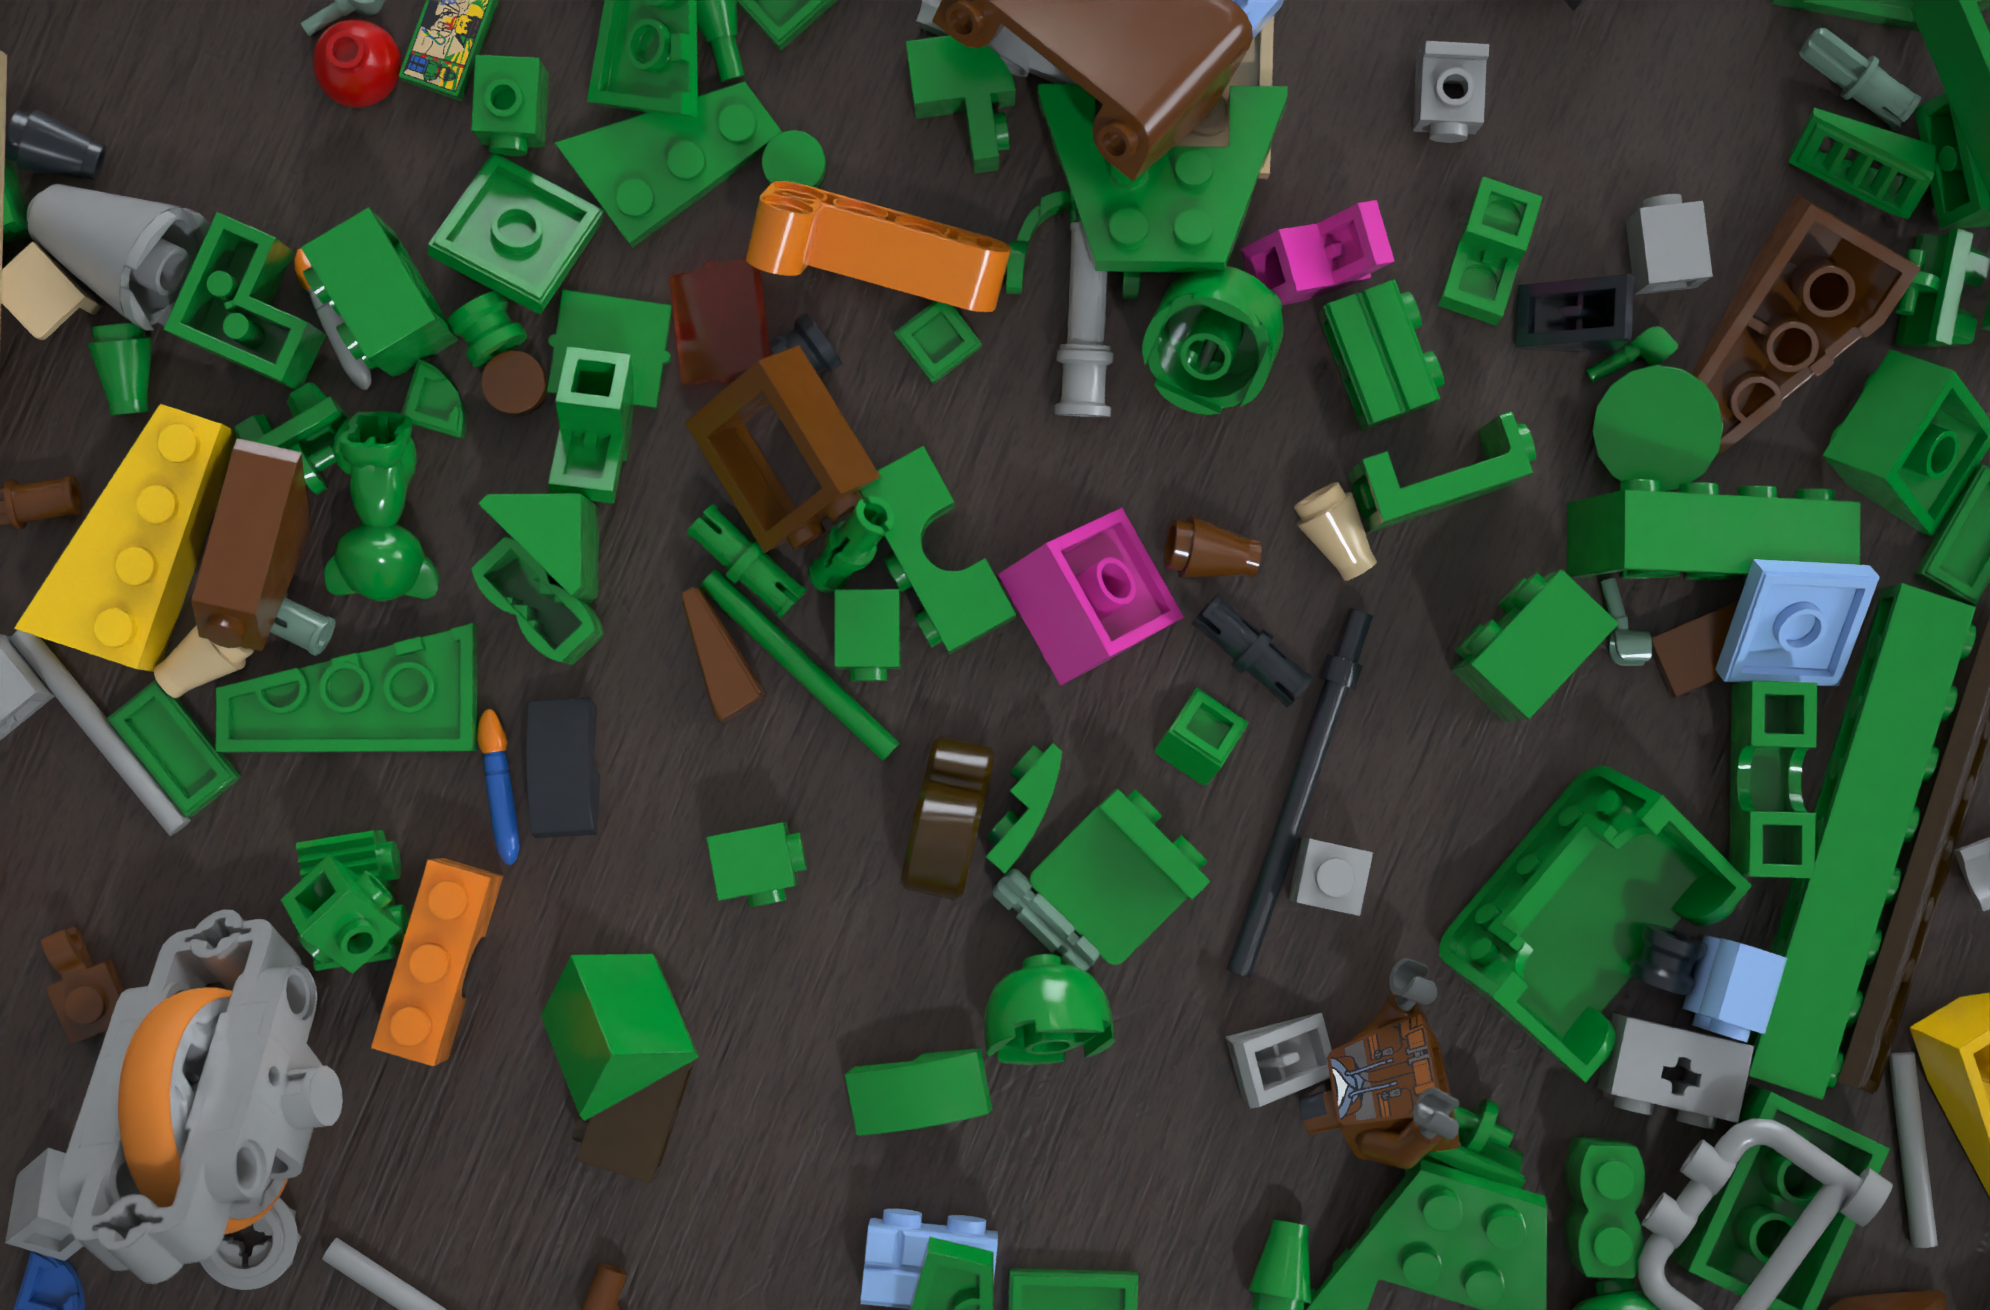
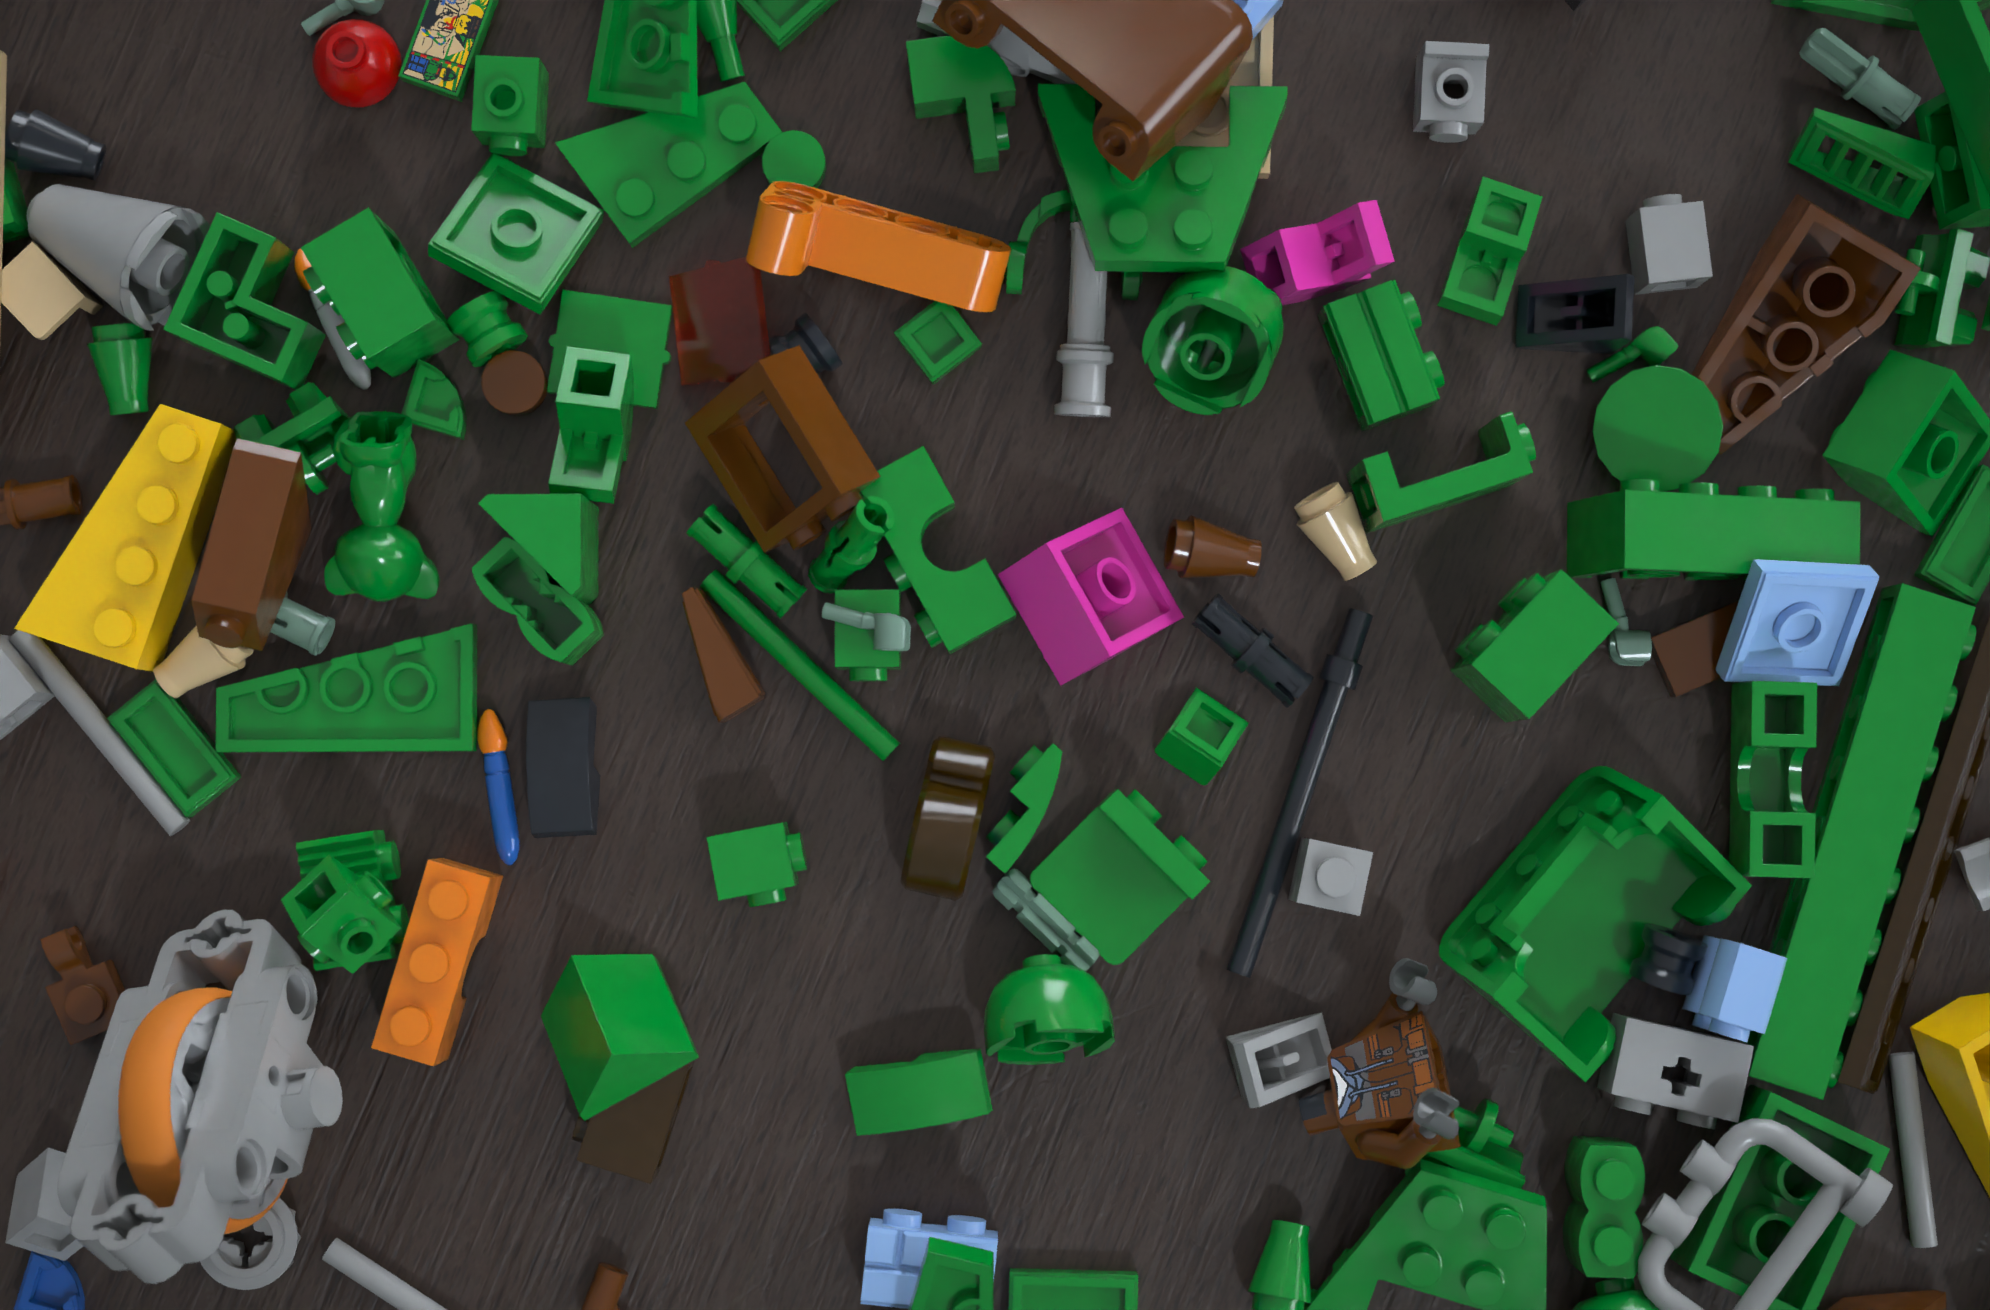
none -> sand green hand [822,602,911,651]

